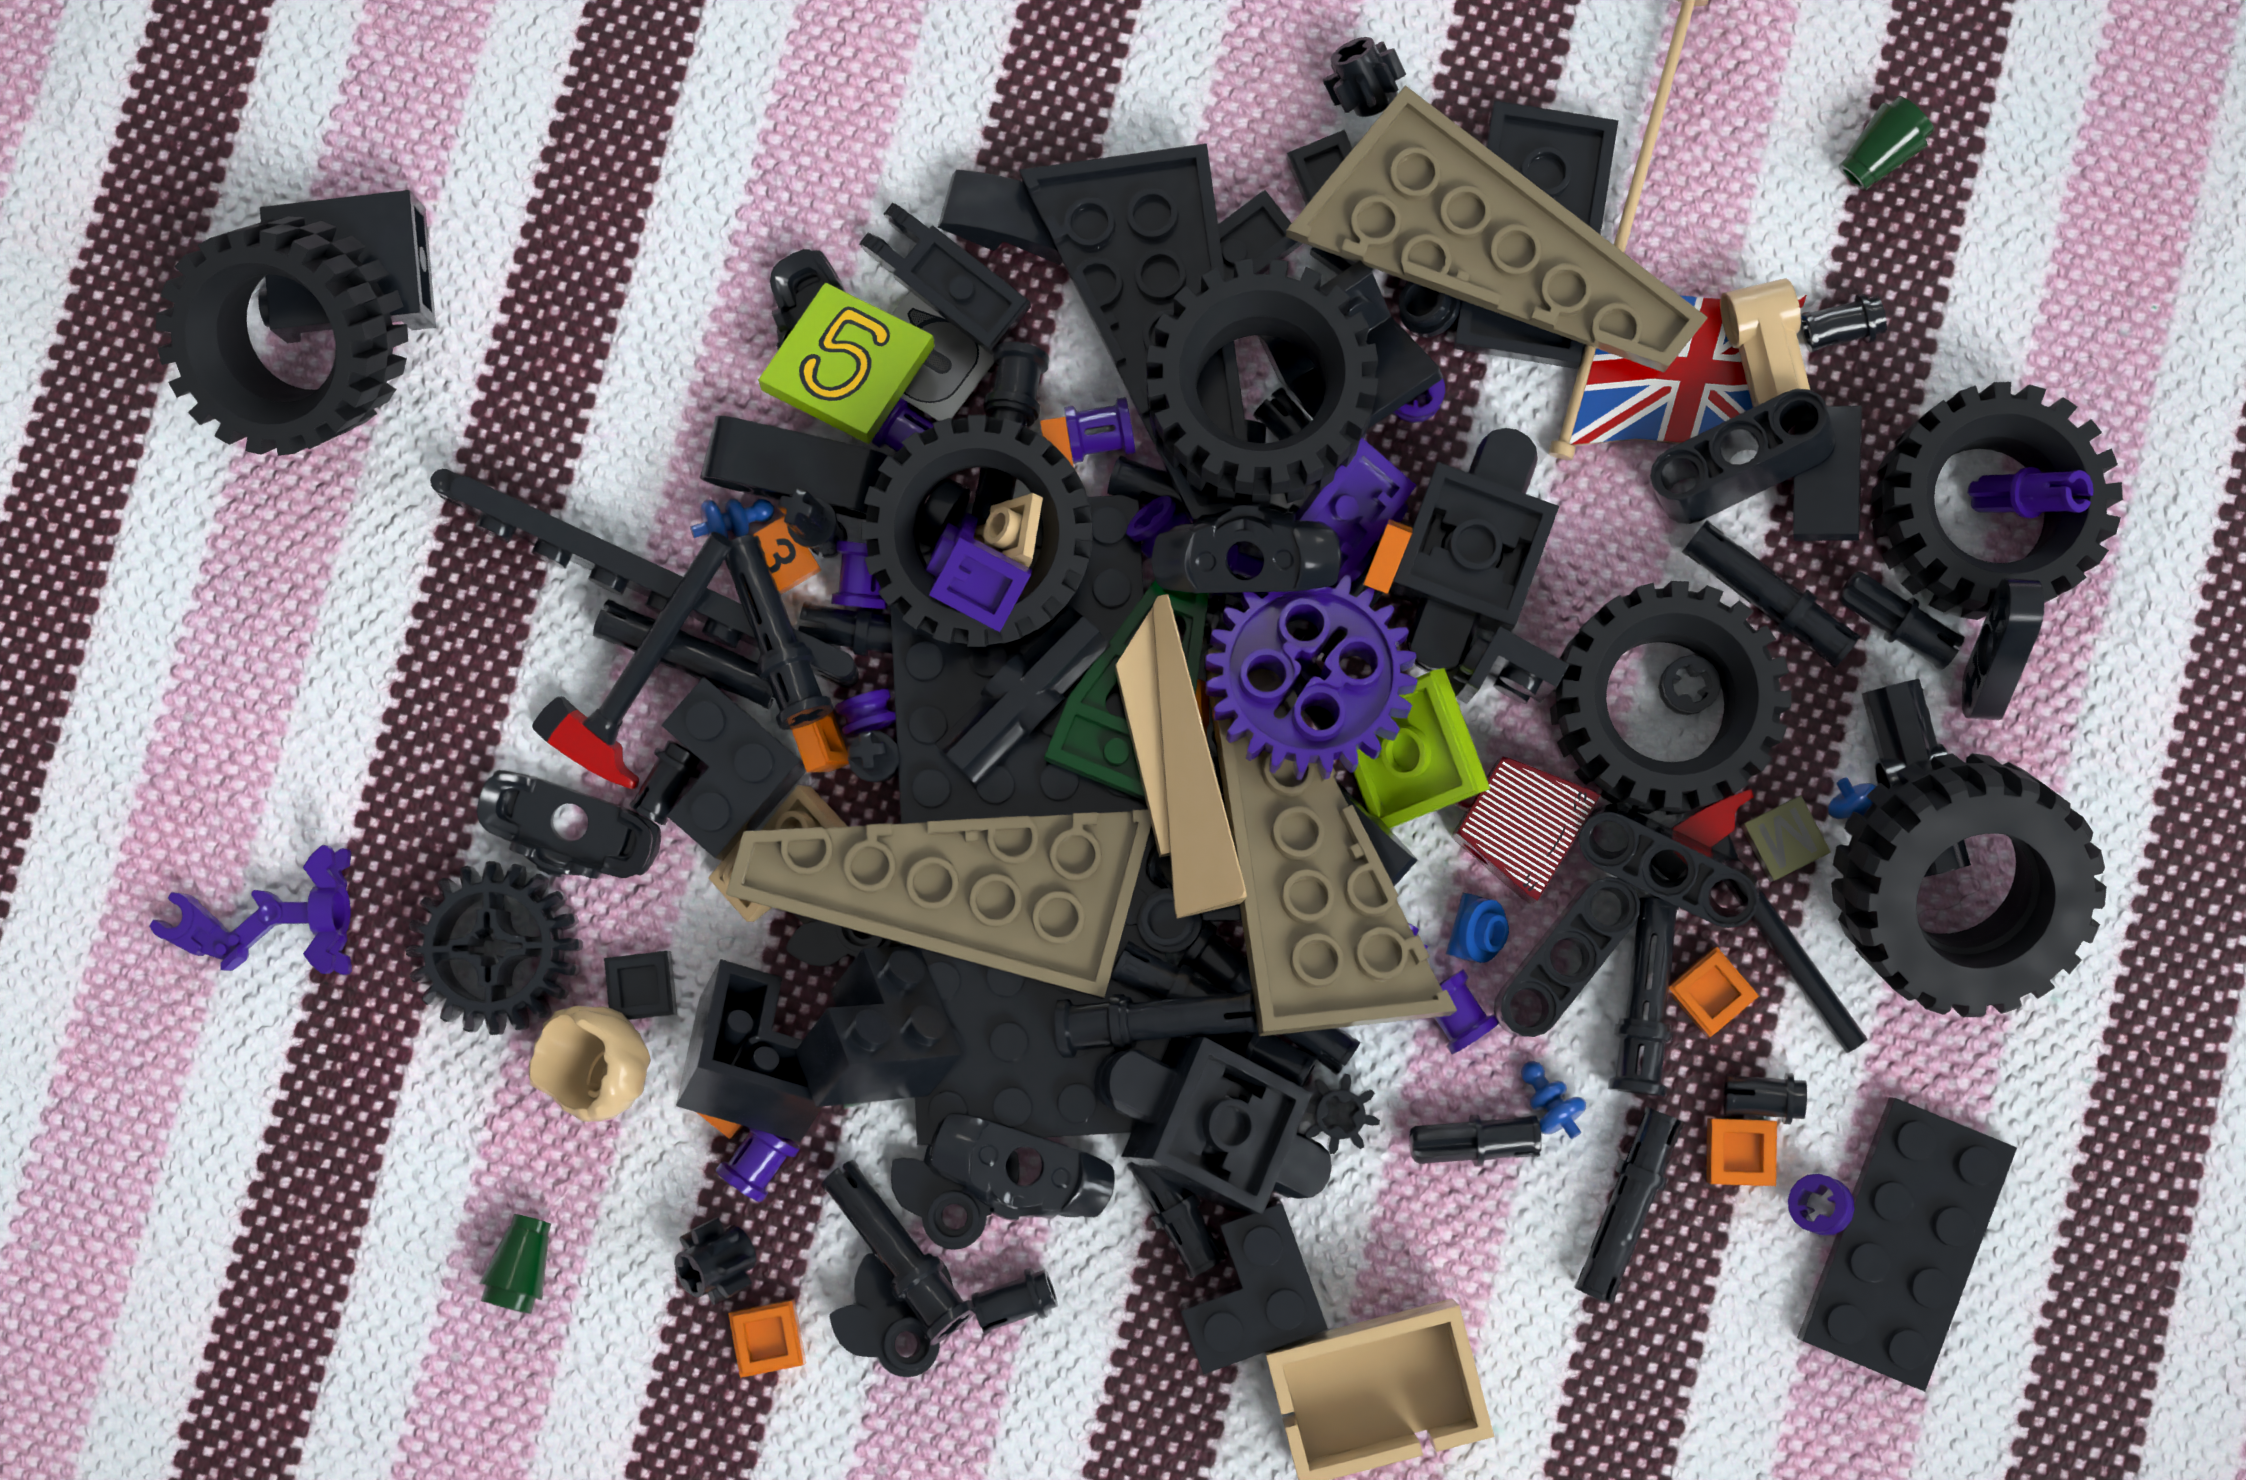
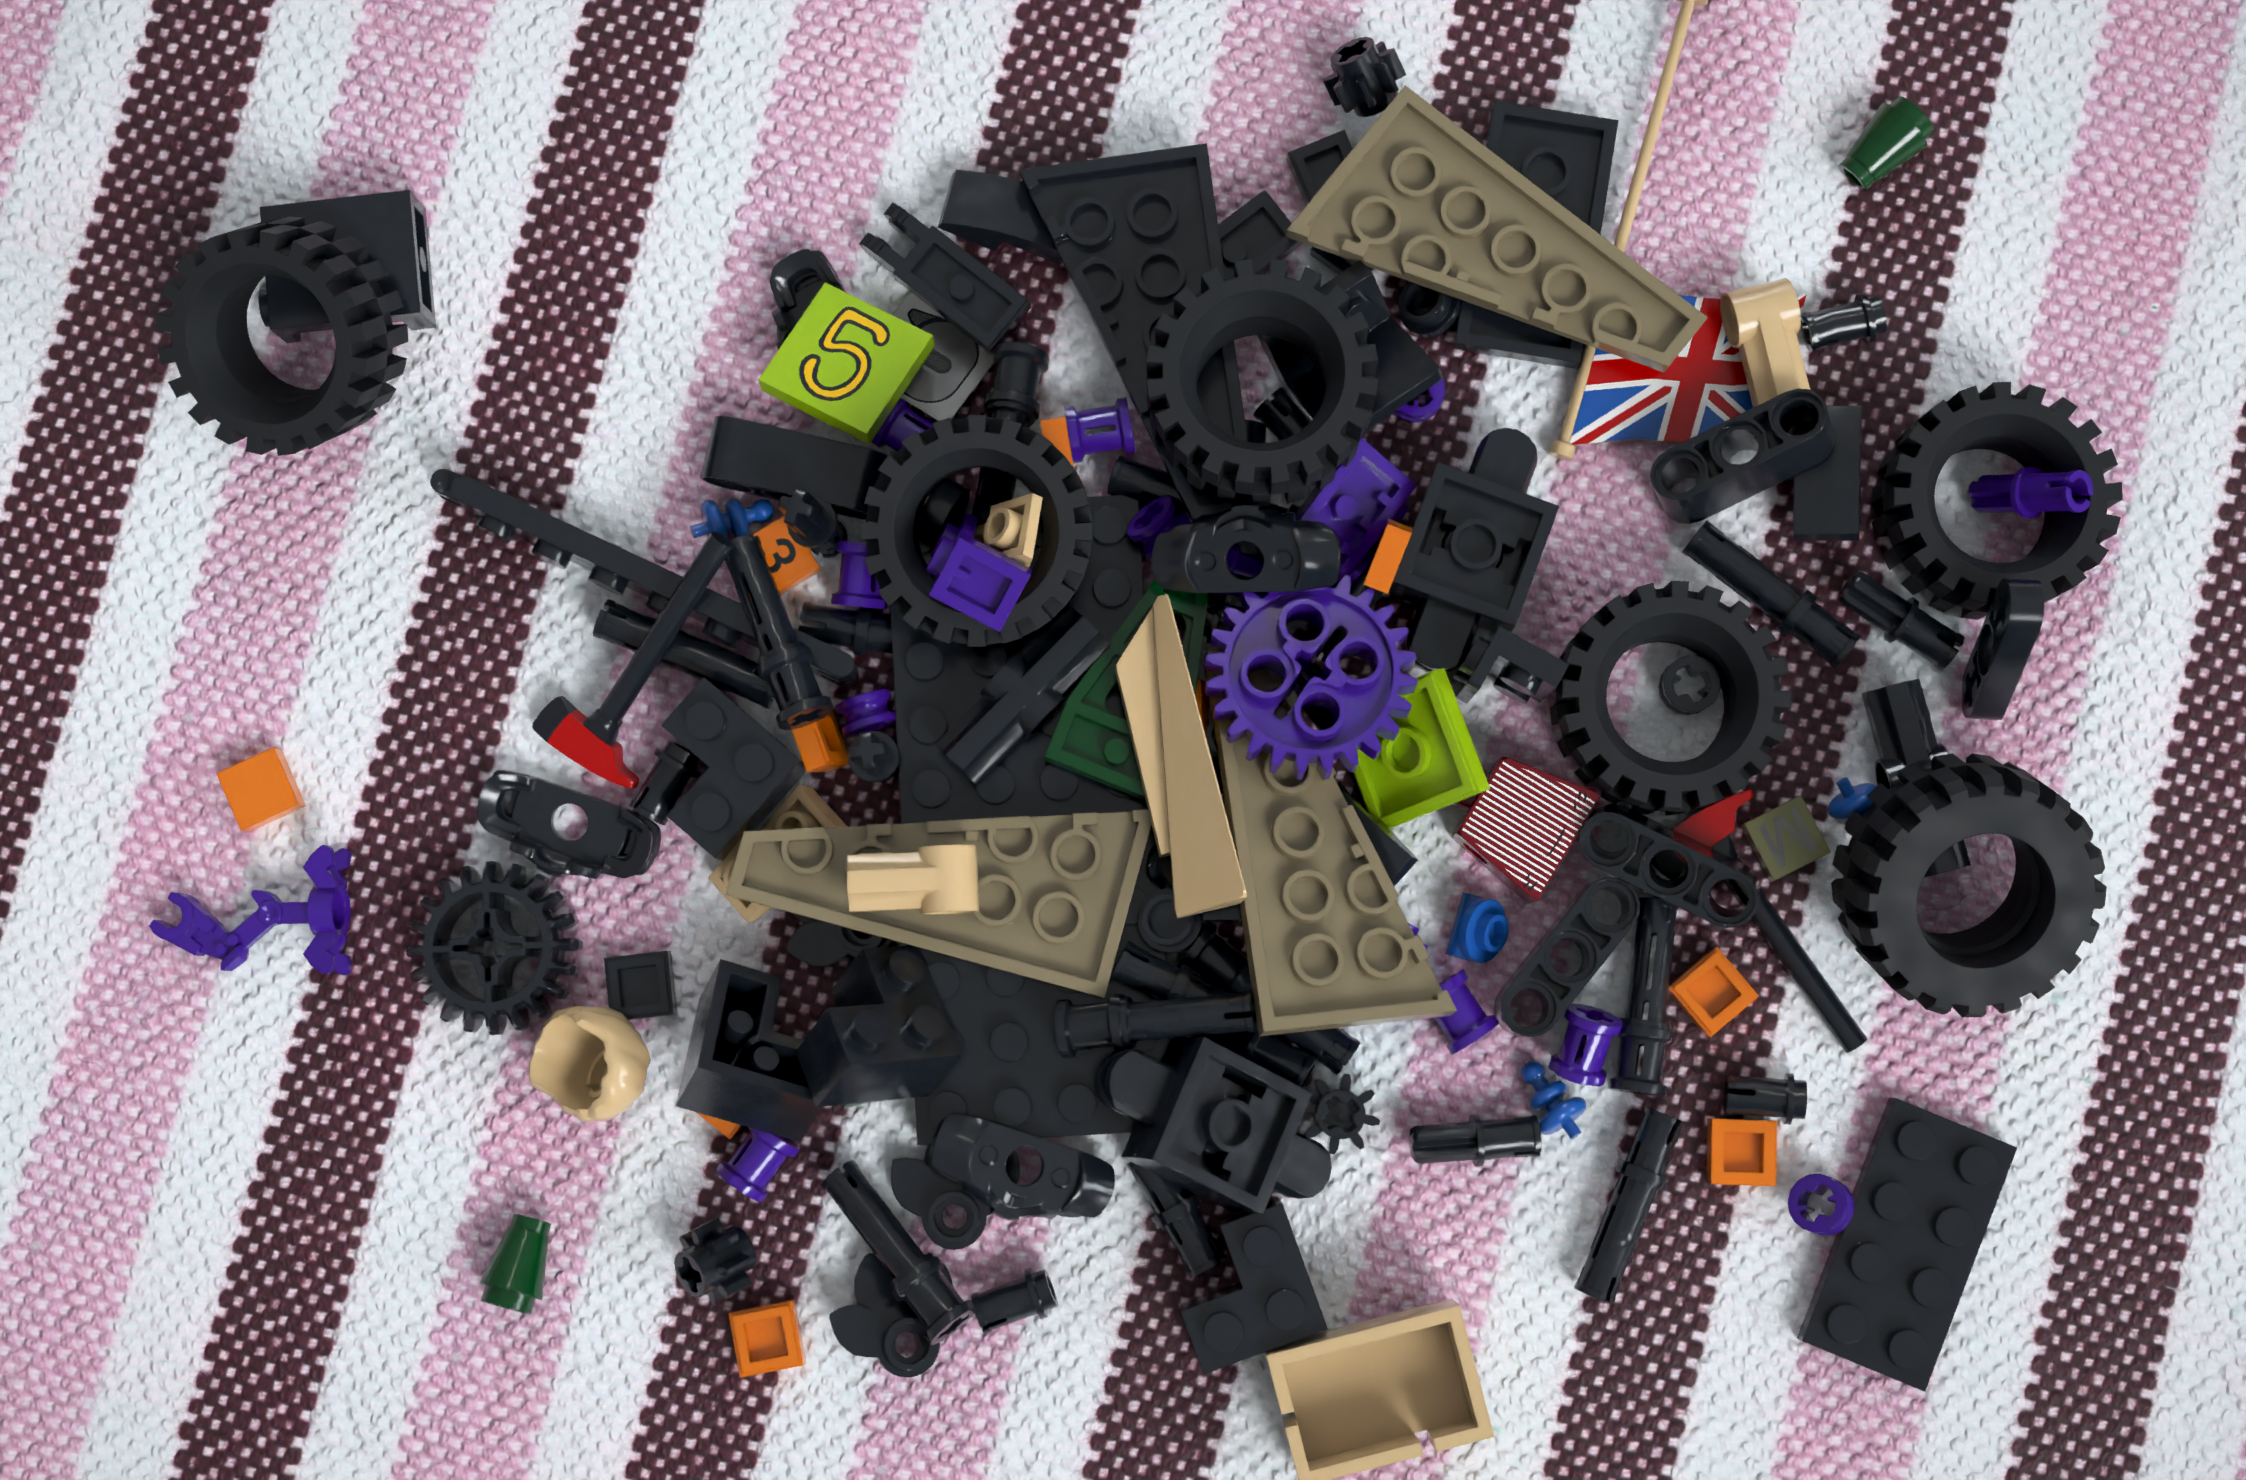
none -> orange tile [216,747,306,833]
none -> tan piece [847,845,979,915]
none -> dark purple bush [1548,1004,1623,1087]

